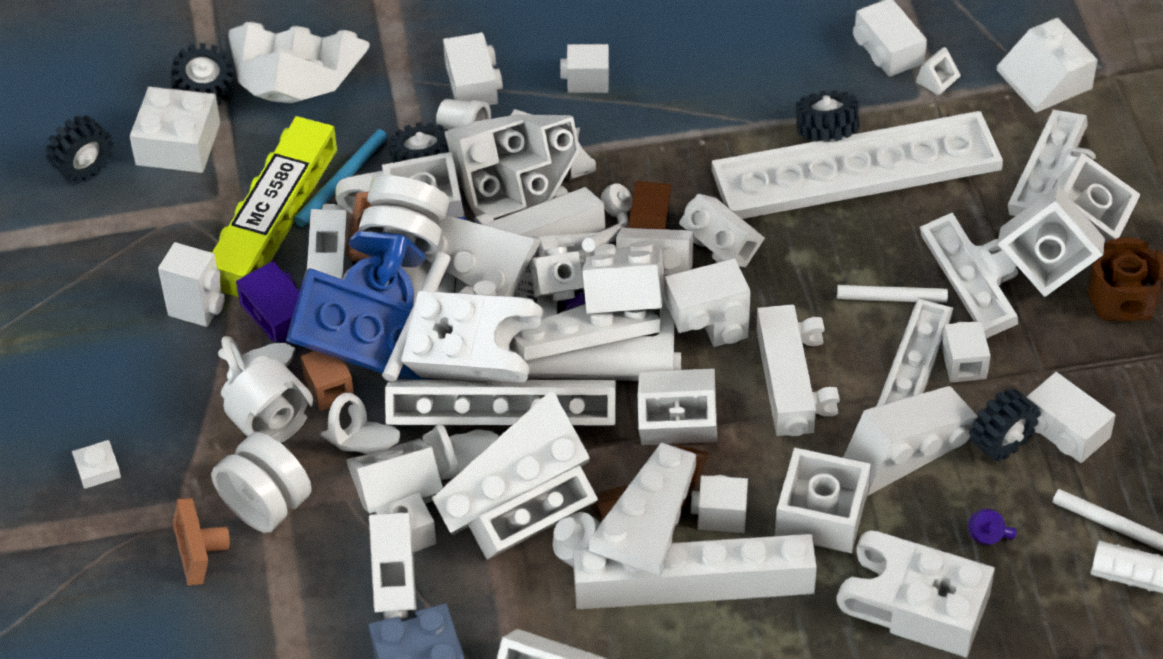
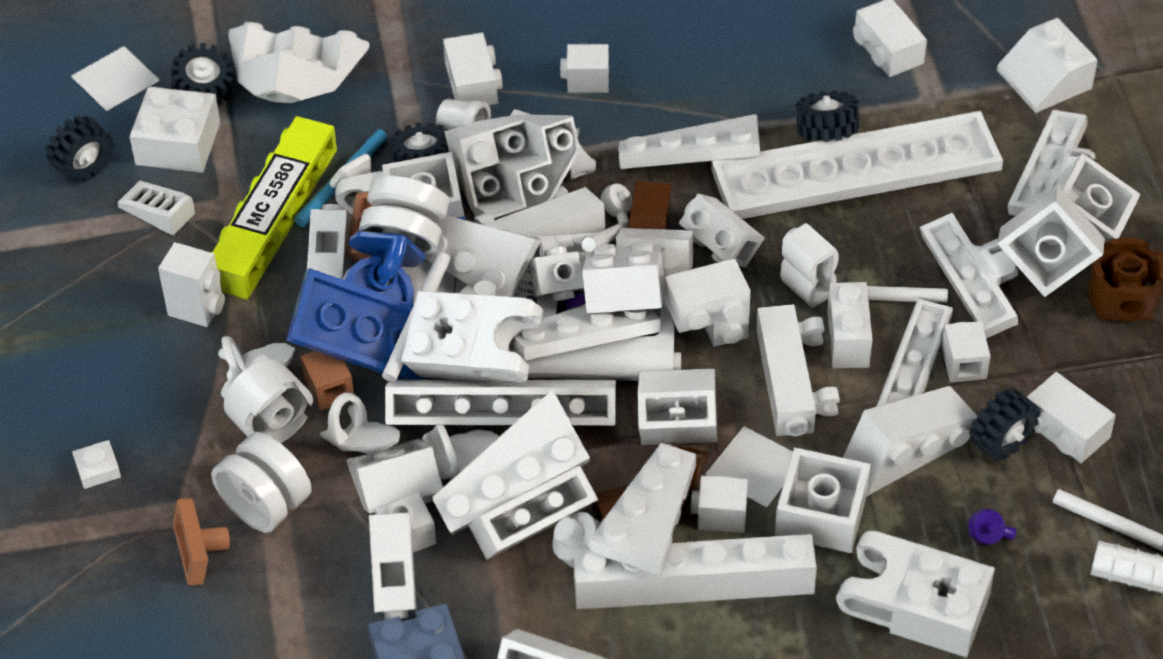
dark purple brick [236,261,300,345] -> none
white slope [916,47,961,95] -> none
none -> white sticker [71,46,160,111]
none -> white slope [117,181,195,236]
none -> white slope [329,154,371,188]
none -> white wing [619,114,760,169]
none -> white sticker [705,426,793,508]
none -> white brick [780,223,839,308]
none -> white brick [827,282,872,368]

